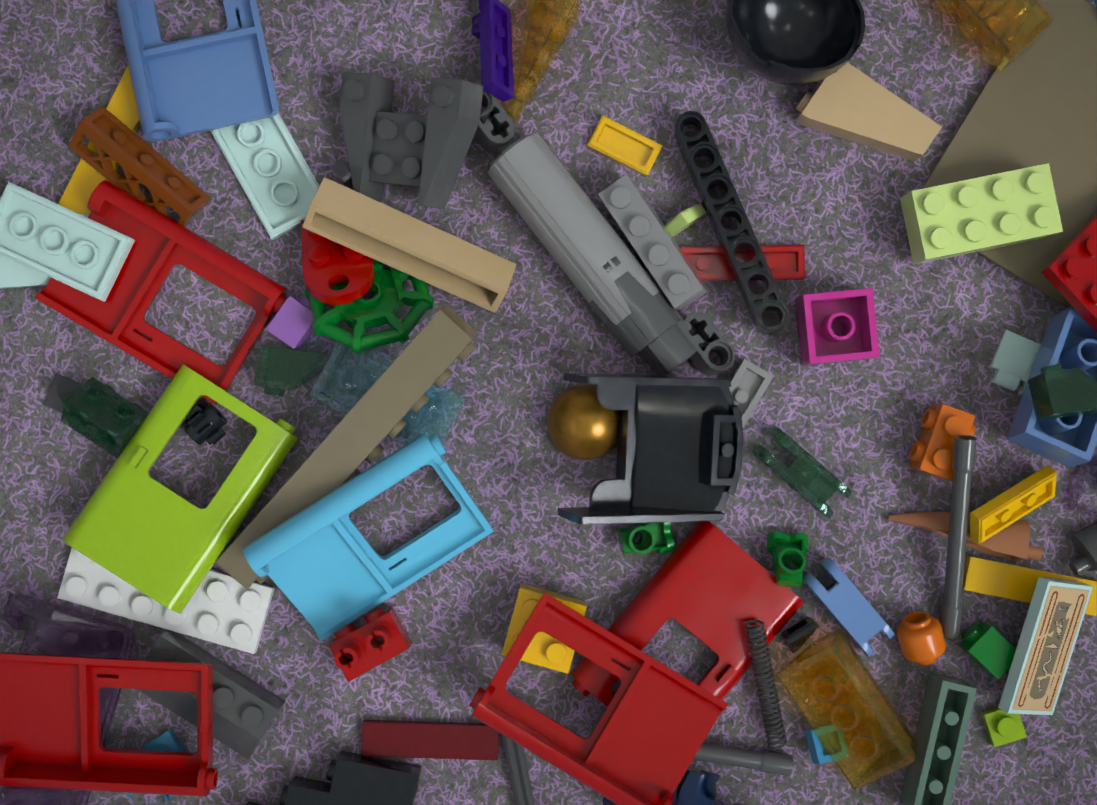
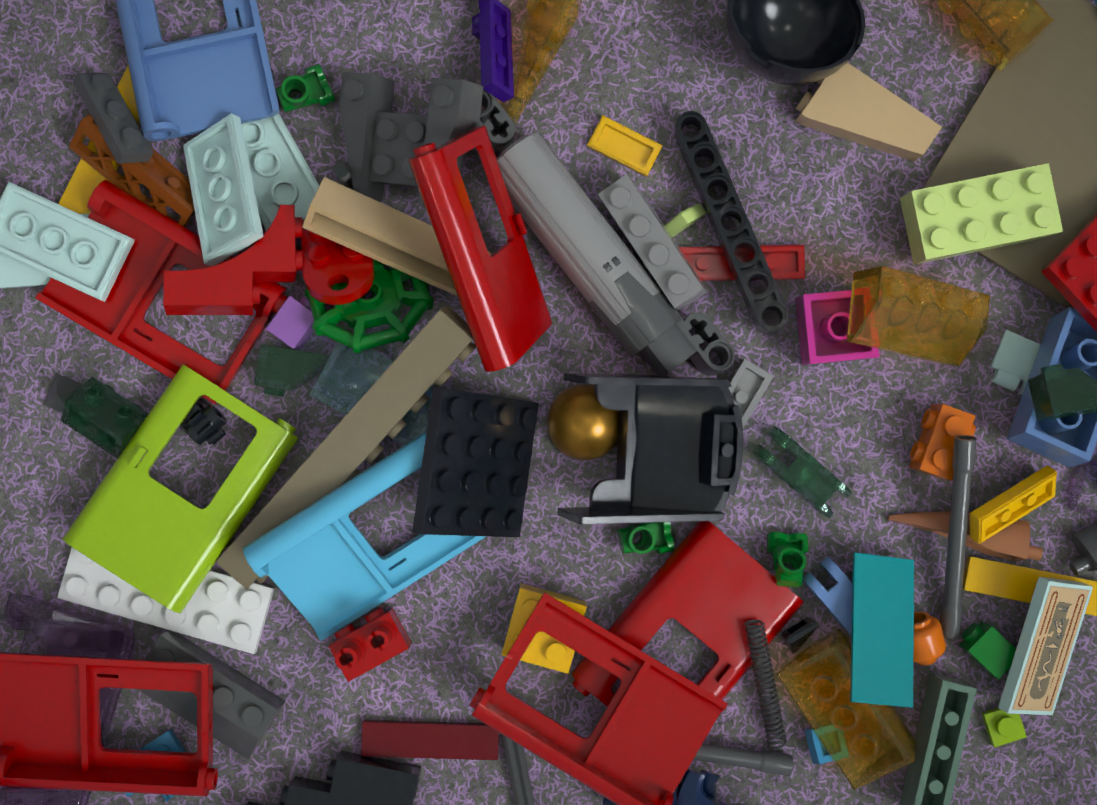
none -> dark grey plate [73,73,154,164]
none -> red arch [163,205,303,315]
none -> light aqua tile [183,113,264,266]
none -> green plate [275,63,335,113]
none -> red piece [408,125,553,372]
none -> black plate [412,387,539,537]
none -> clear yellow slope [847,266,990,367]
none -> teal piece [850,552,914,708]

